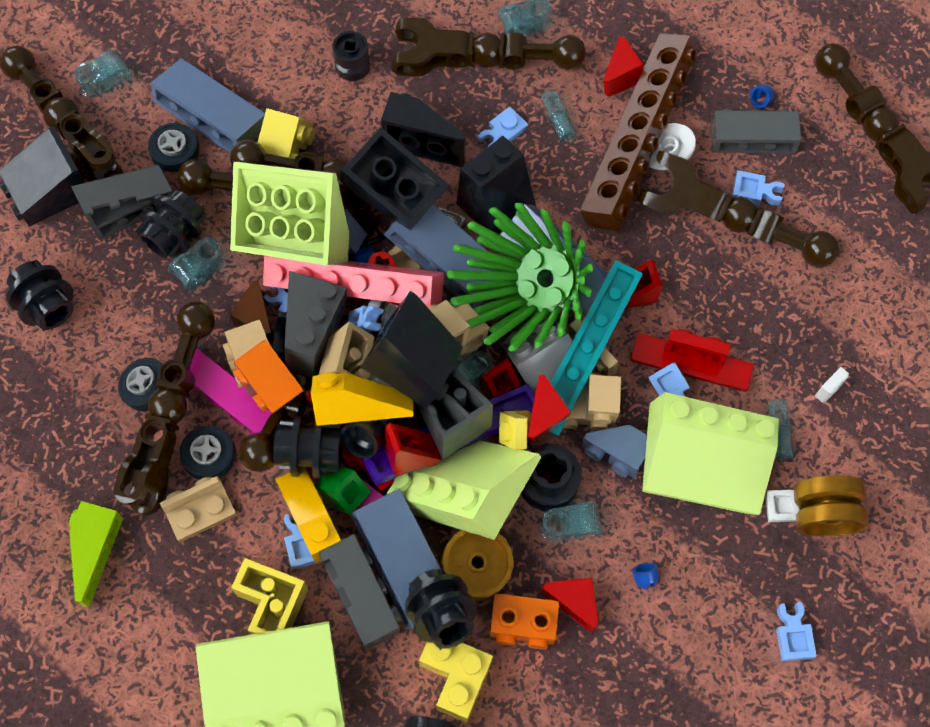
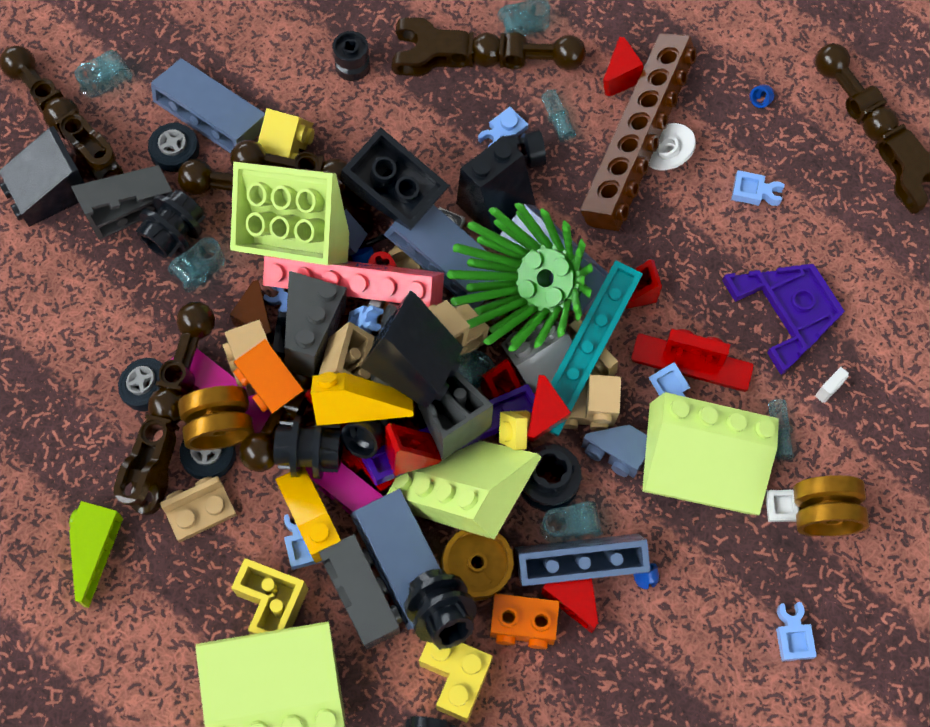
black piece [6,260,74,331] -> none
green panel [314,466,371,515] -> none
black slope [381,92,466,167] -> none
dark brown piece [637,151,839,268] -> none
dark grey brick [710,109,801,154] -> none
none -> pearl gold wheel [178,386,254,451]
none -> black wheel [500,130,546,168]
none -> sand blue brick [515,534,651,586]
none -> dark purple wing [722,264,845,375]

